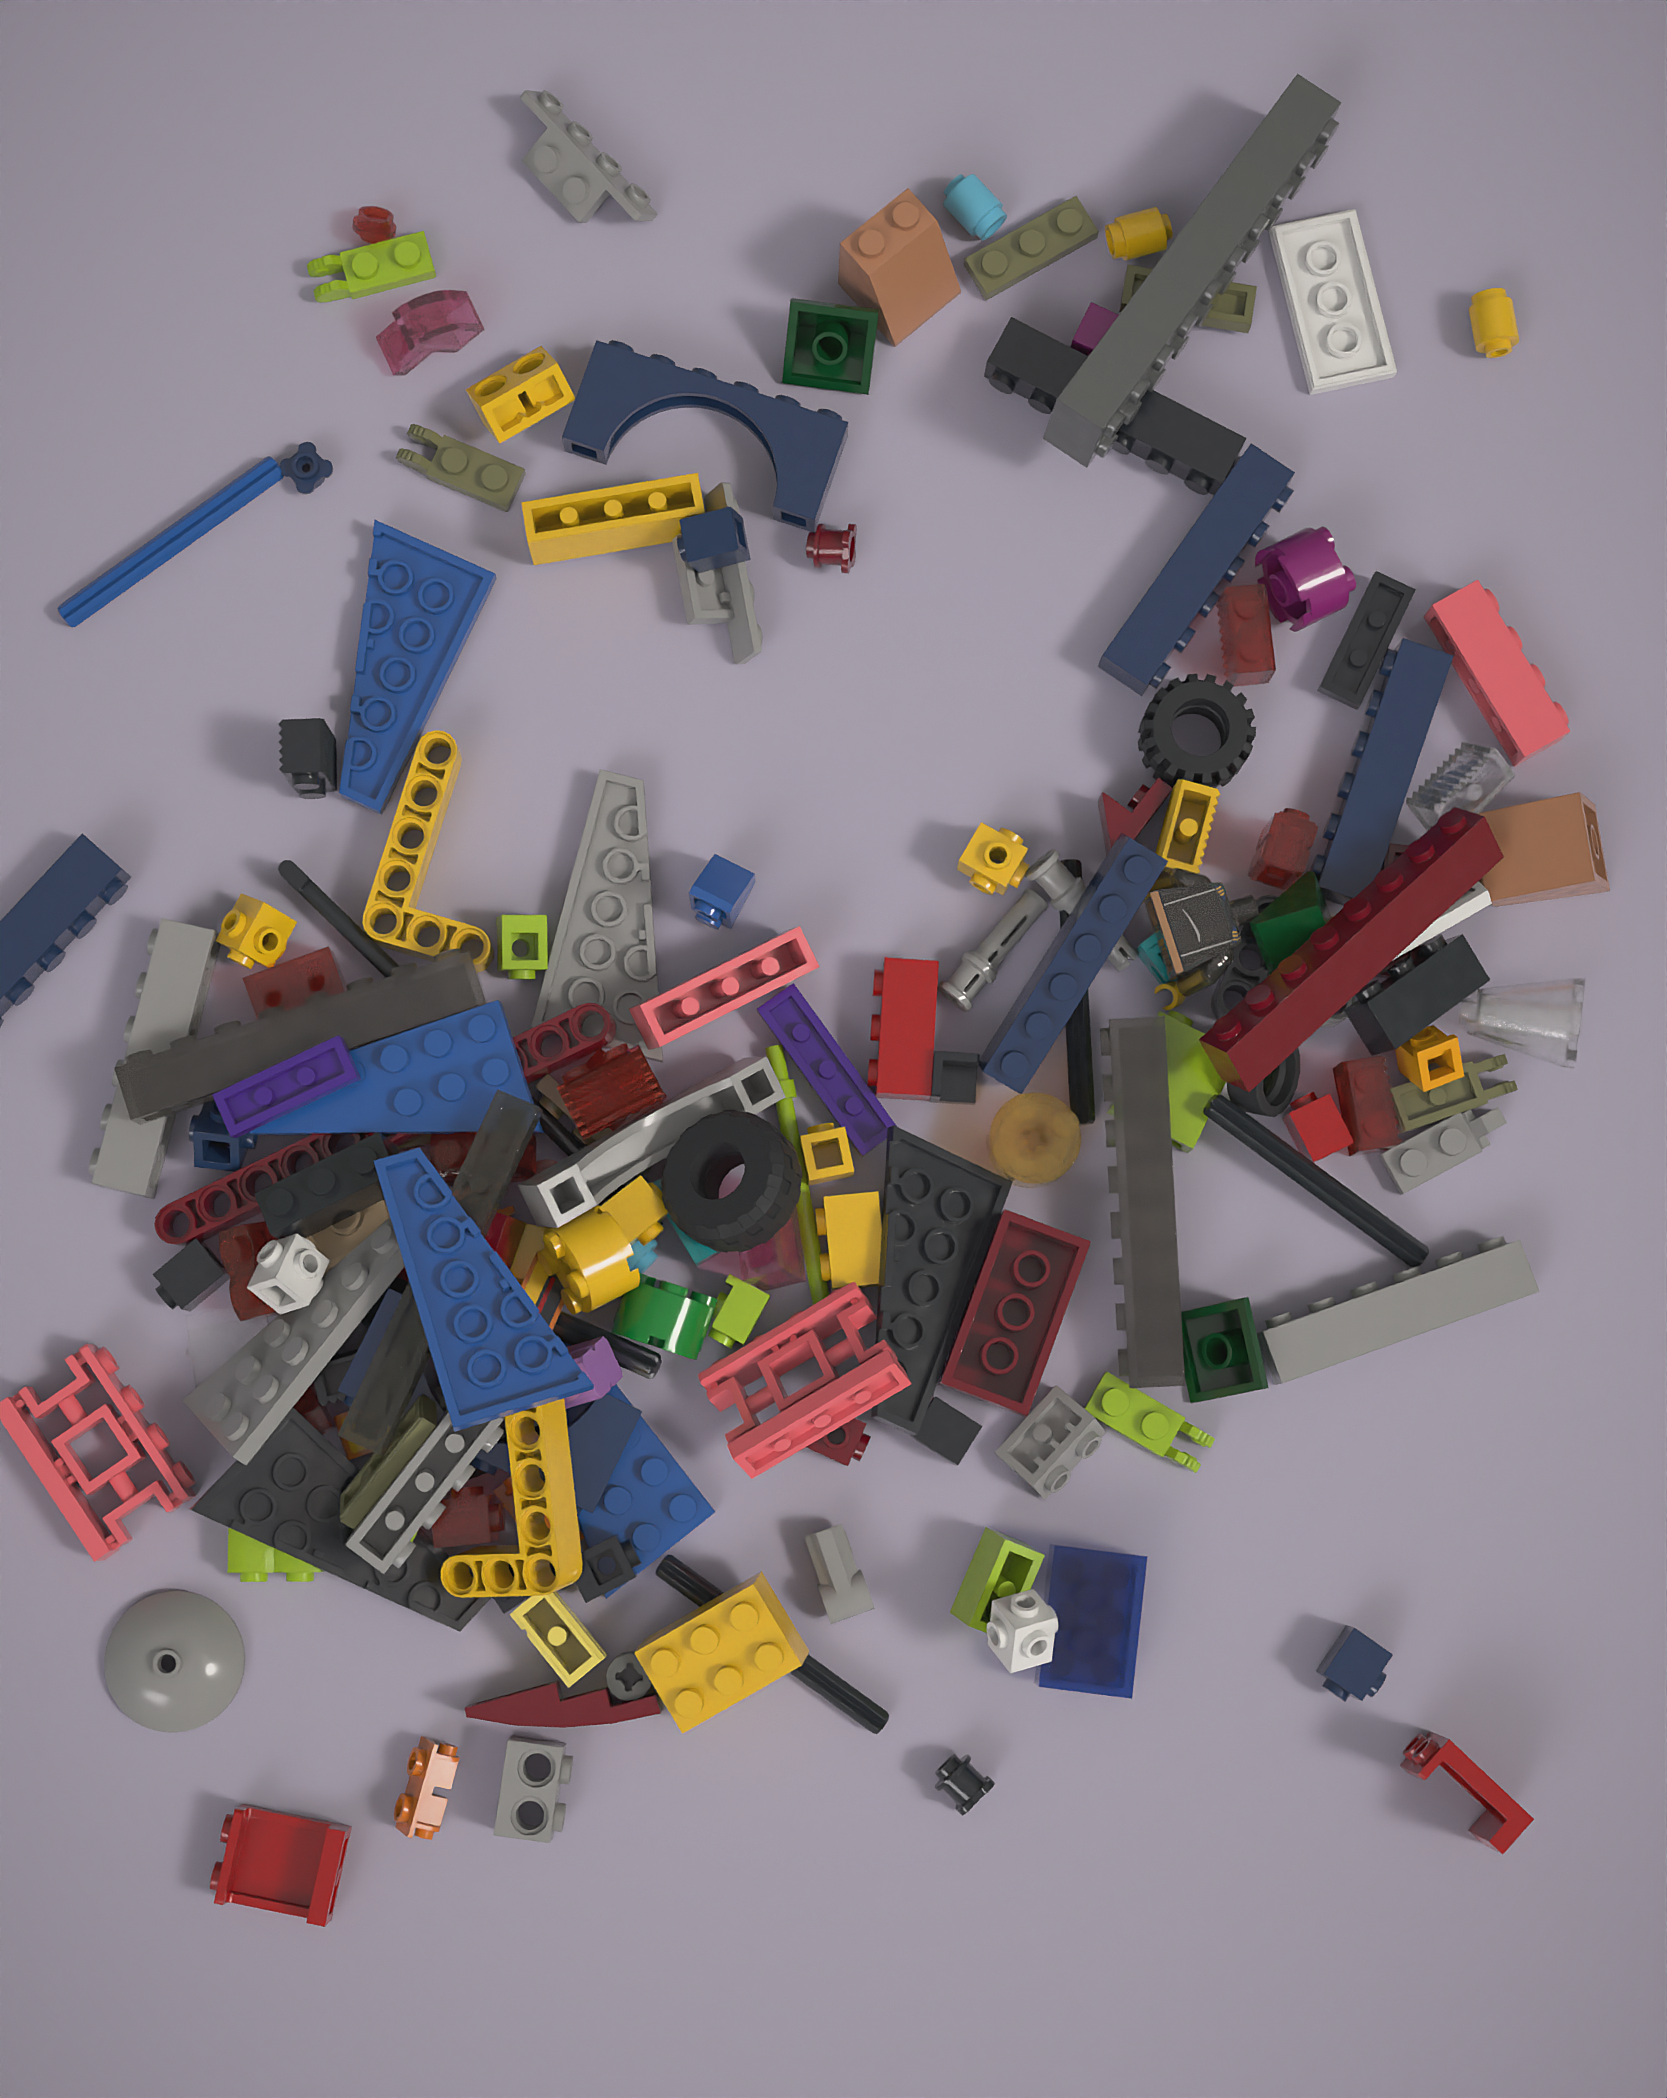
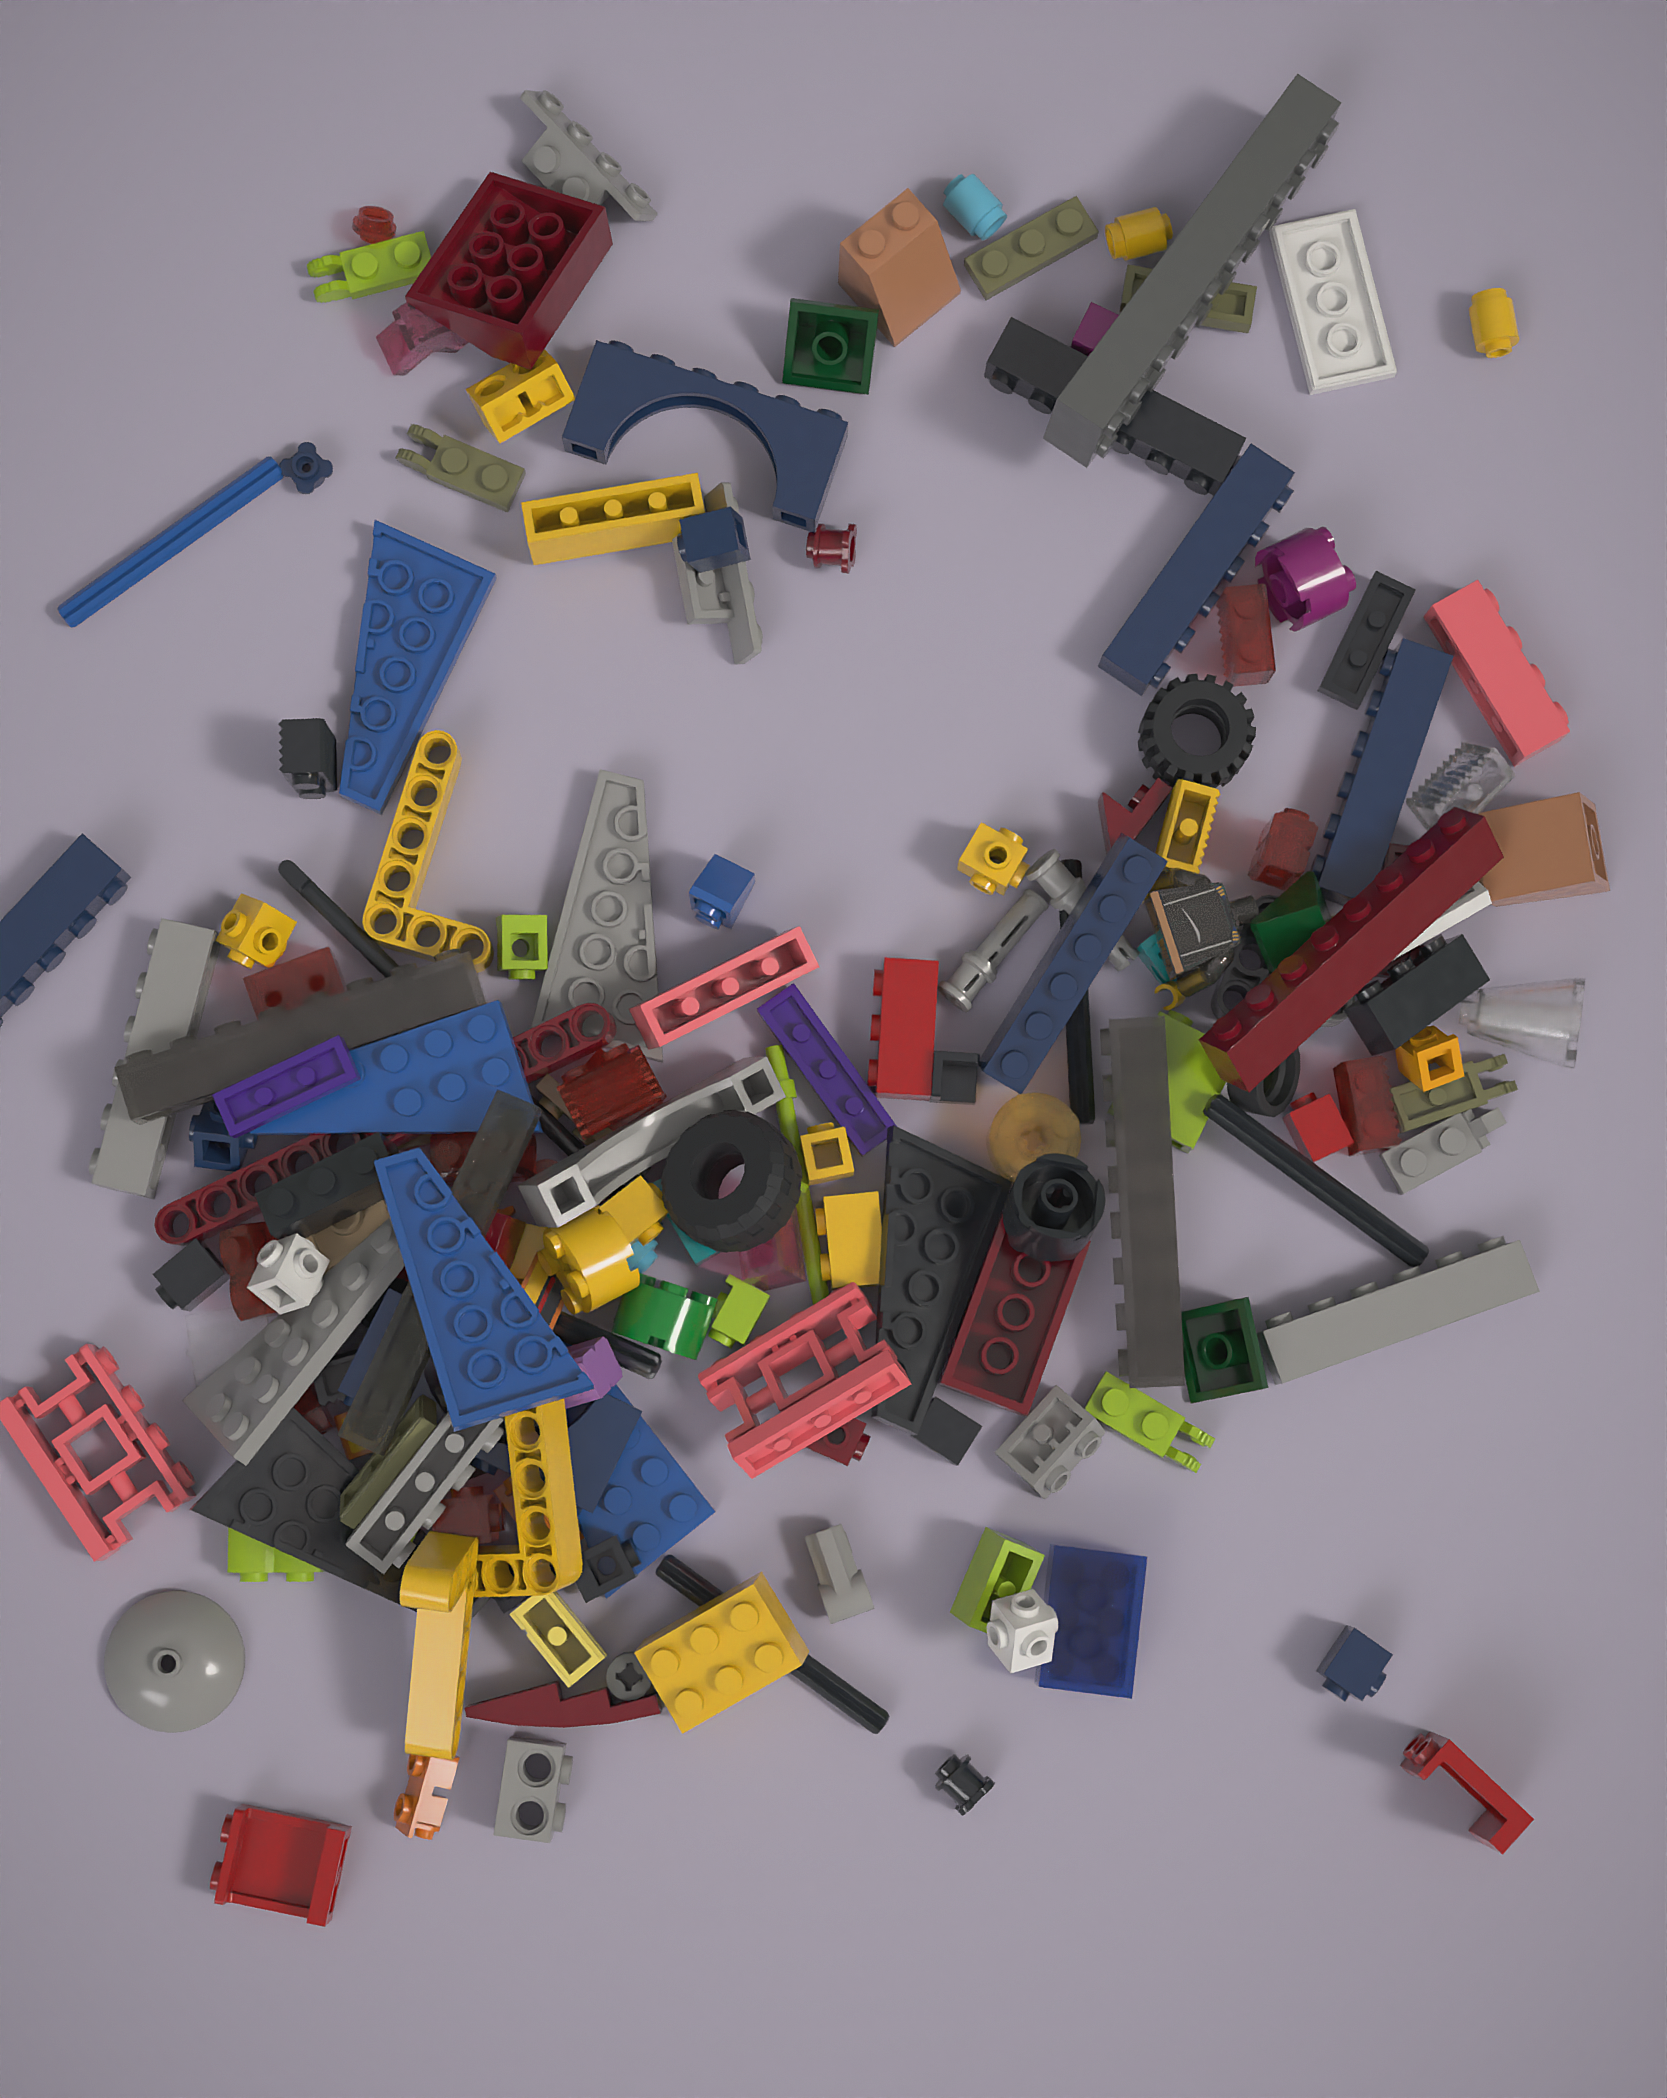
none -> yellow beam [400,1531,478,1760]
none -> dark red slope [405,172,613,370]
none -> black brick [1003,1153,1106,1262]

